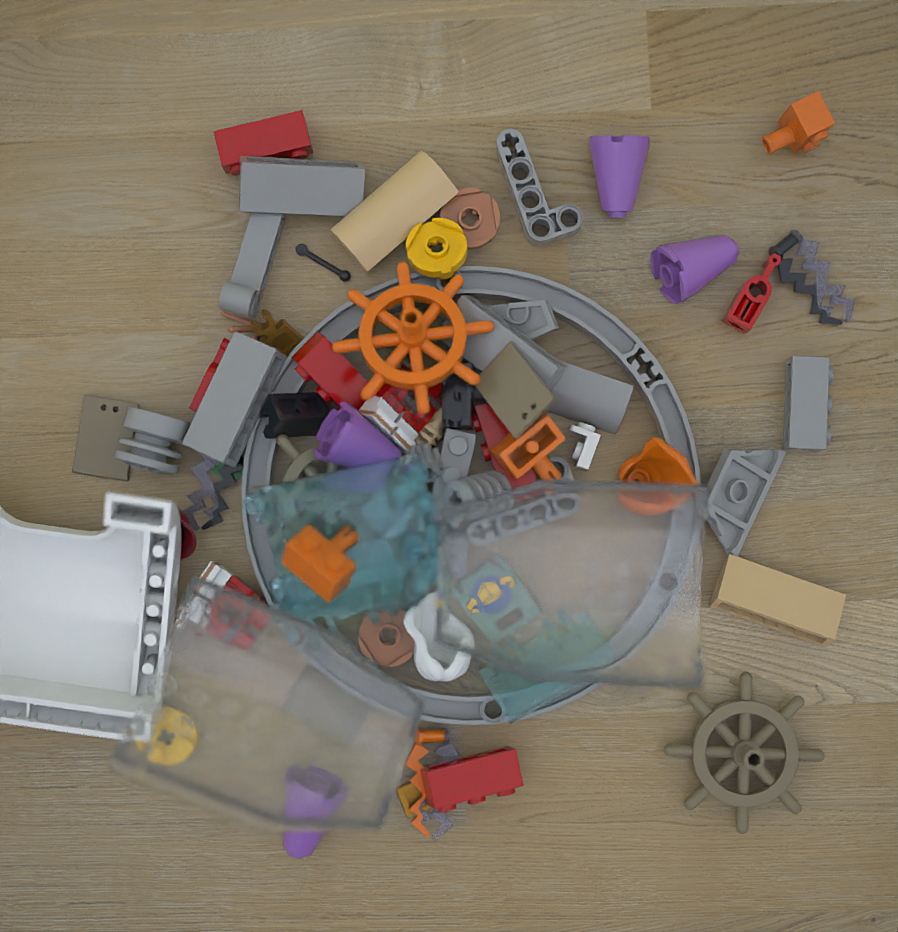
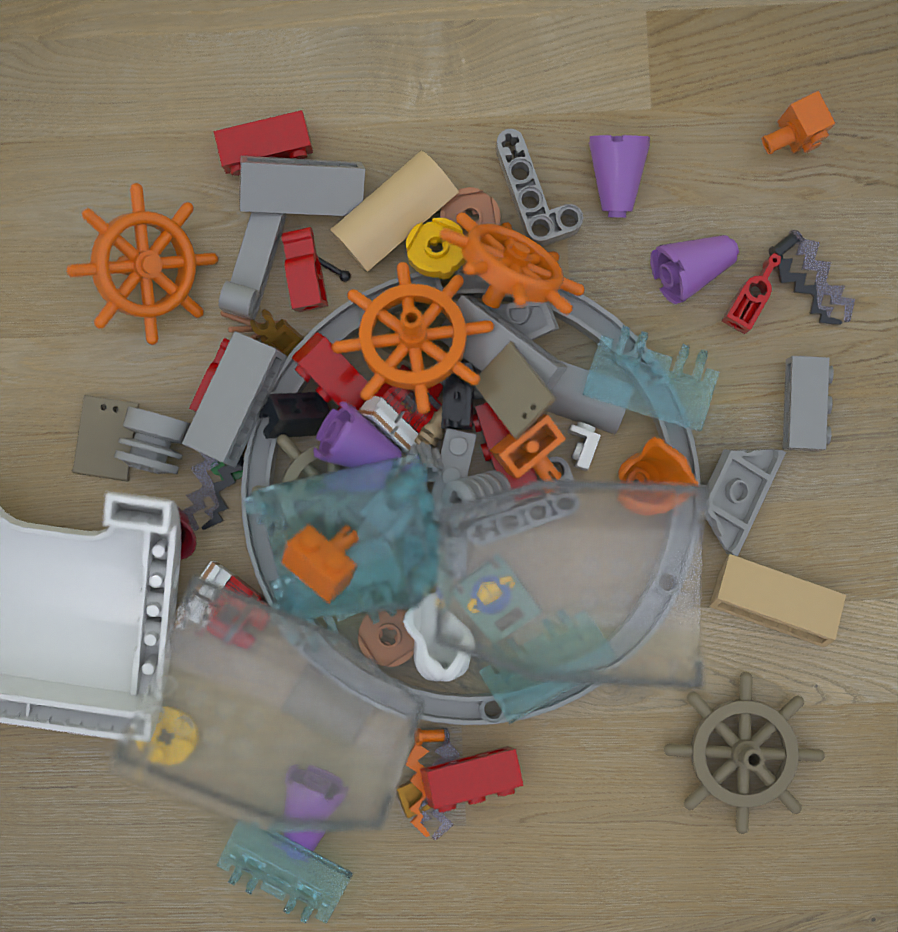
none -> orange piece [66,183,218,345]
none -> clear light blue hinge [216,815,353,924]
none -> red piece [281,227,328,312]
none -> orange piece [440,212,585,315]
none -> clear light blue hinge [582,325,720,432]

